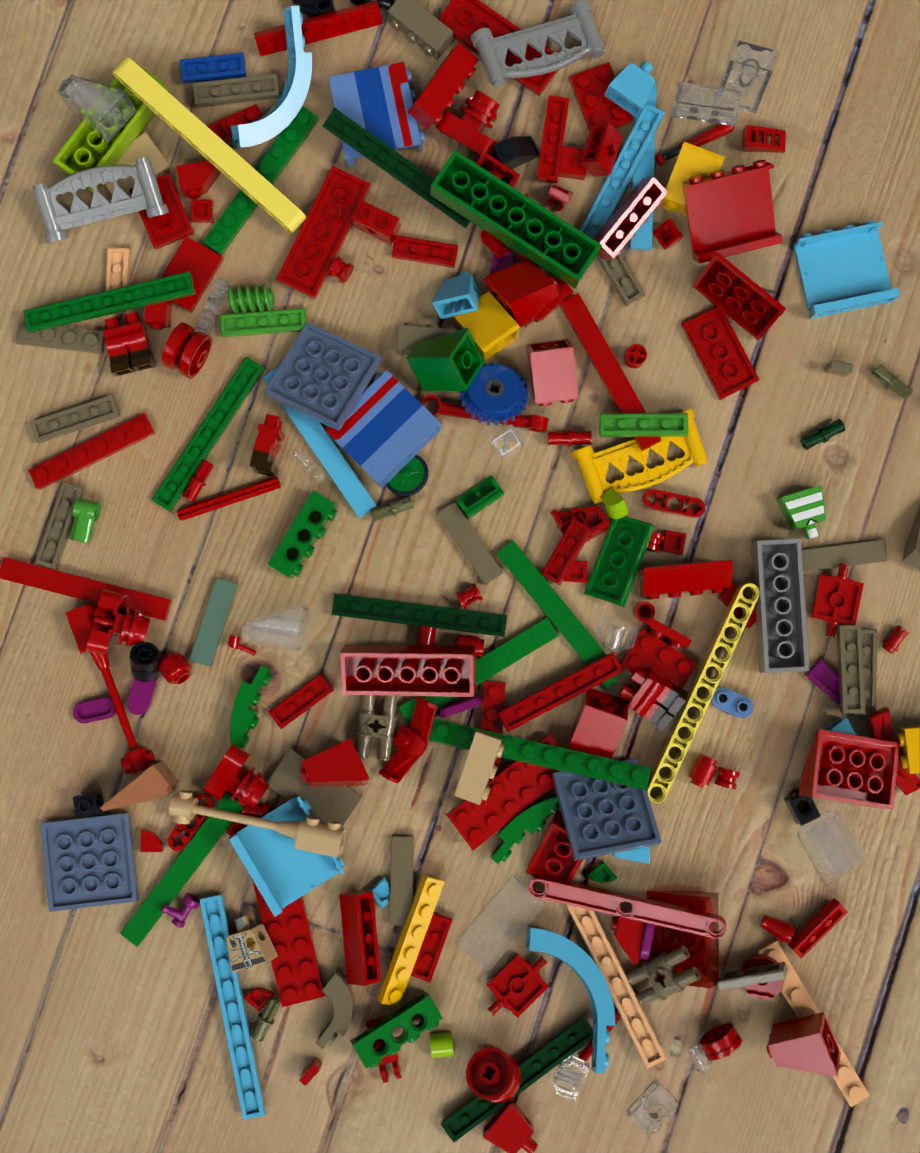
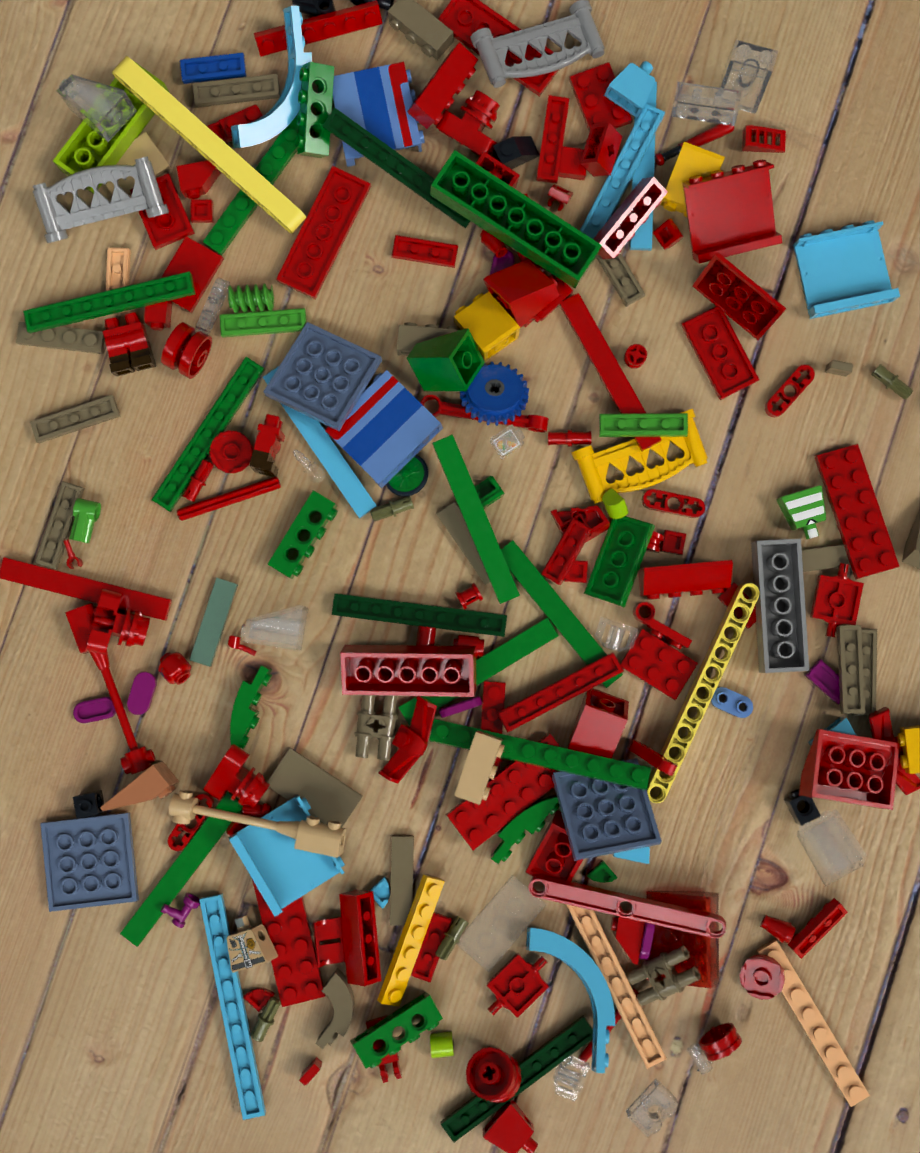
red plate [28,413,156,490] -> none
black wheel [130,642,159,682] -> none
red tile [140,829,164,852] -> none
red tile [268,673,334,729] -> none
red slope [299,738,370,787] -> none
red wheel [328,256,354,284] -> none
red brick [351,200,401,245] -> none
medium azure torso [432,271,480,319] -> none
slope [526,339,578,406] -> none
red hips [619,668,688,732] -> none
red brick [688,754,717,788] -> none
red wheel [714,767,740,790] -> none
dark tan tile [718,962,788,990] -> none
slope [766,1012,841,1076] -> none
dark green pin [800,419,845,450] -> none
red pin [882,625,909,654] -> none
none -> red hand [63,539,83,569]
none -> red tile [210,430,253,474]
none -> green brick [295,62,334,158]
none -> red piece [313,917,345,968]
none -> green tile [432,434,520,604]
none -> olive axle [435,916,469,960]
none -> red beam [629,740,677,776]
none -> red beam [765,365,815,418]
none -> red plate [815,444,900,580]

